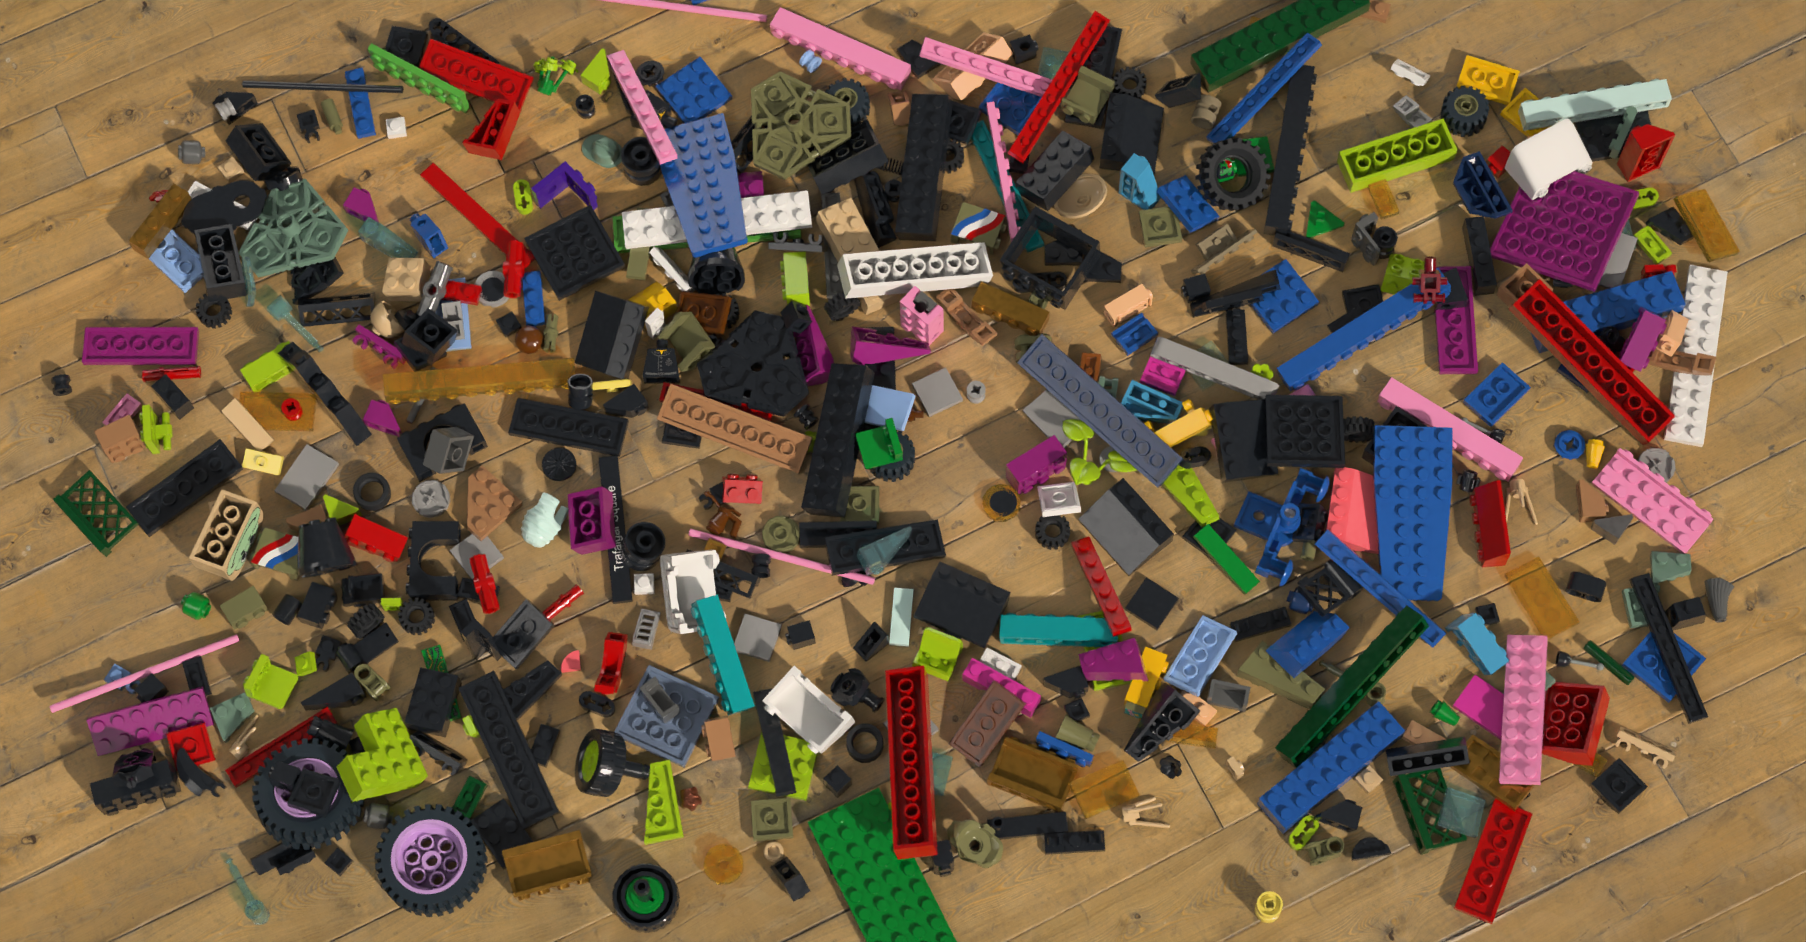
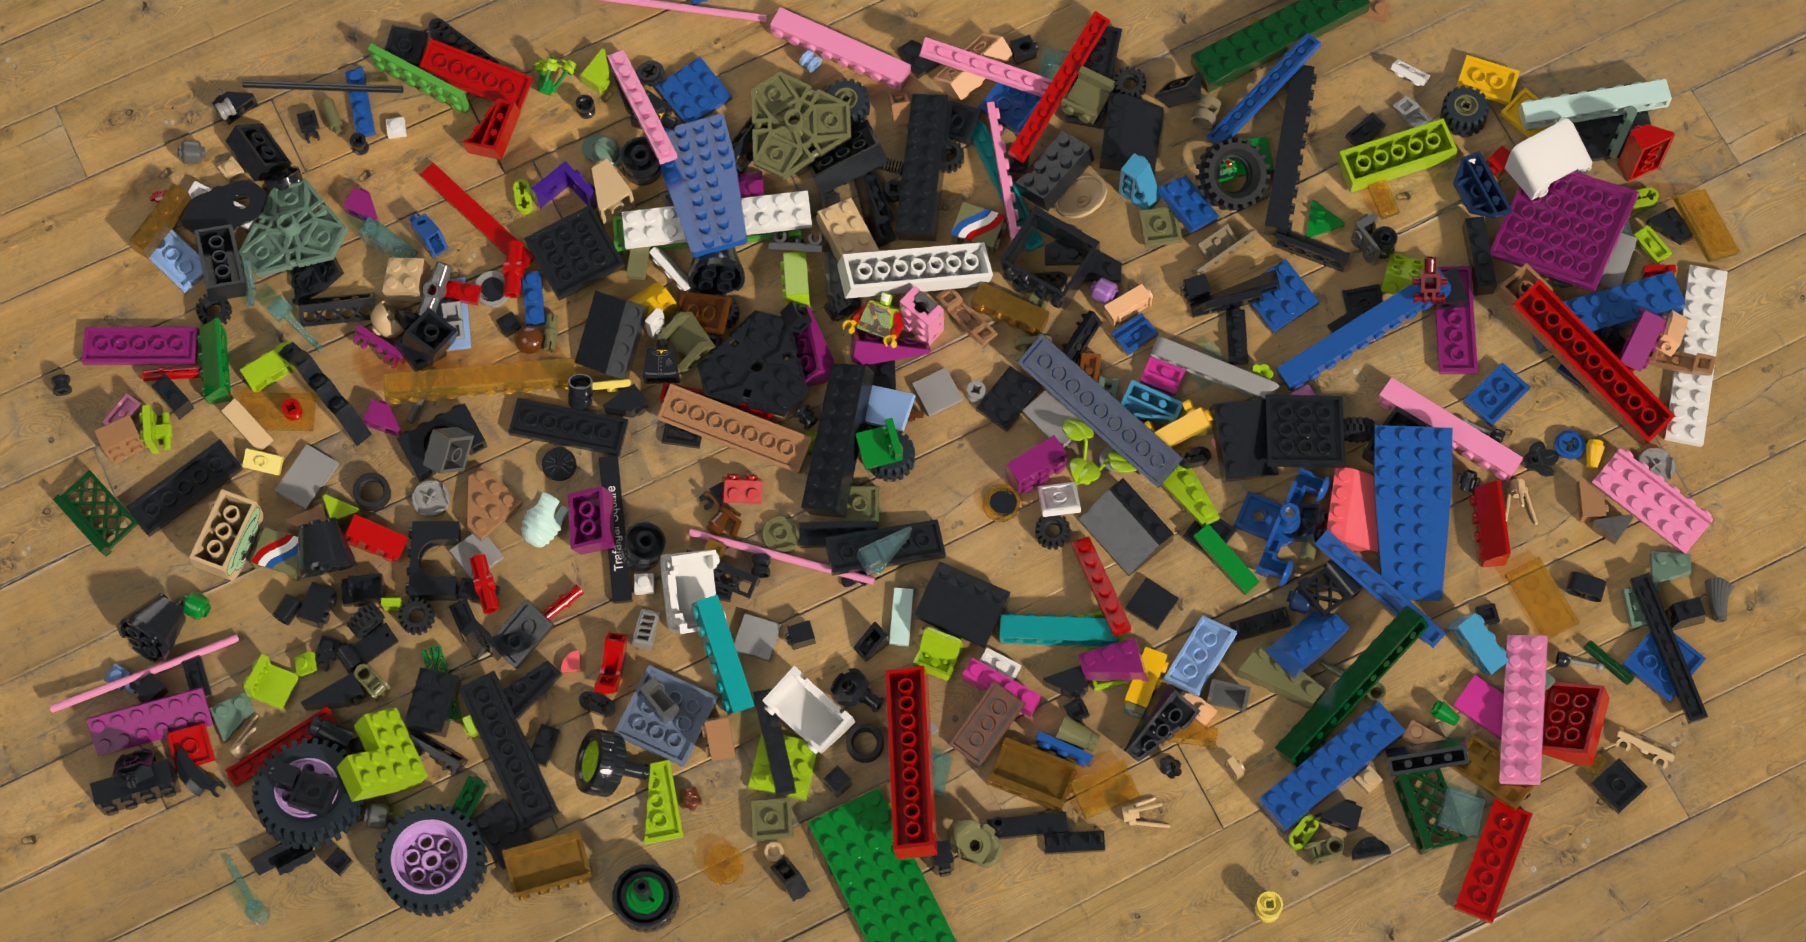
olive brick [219,585,268,630] -> none
none -> black cone [117,593,186,662]
none -> green slope [198,318,232,404]
none -> black bush [350,133,369,155]
none -> tan slope [592,159,635,227]
none -> torso [842,292,904,348]
none -> black plate [976,366,1041,432]
none -> black plate [1062,310,1102,363]
none -> medium lavender head [1090,278,1119,305]
none -> black plate [1345,112,1386,147]
none -> black plate [1523,441,1559,477]

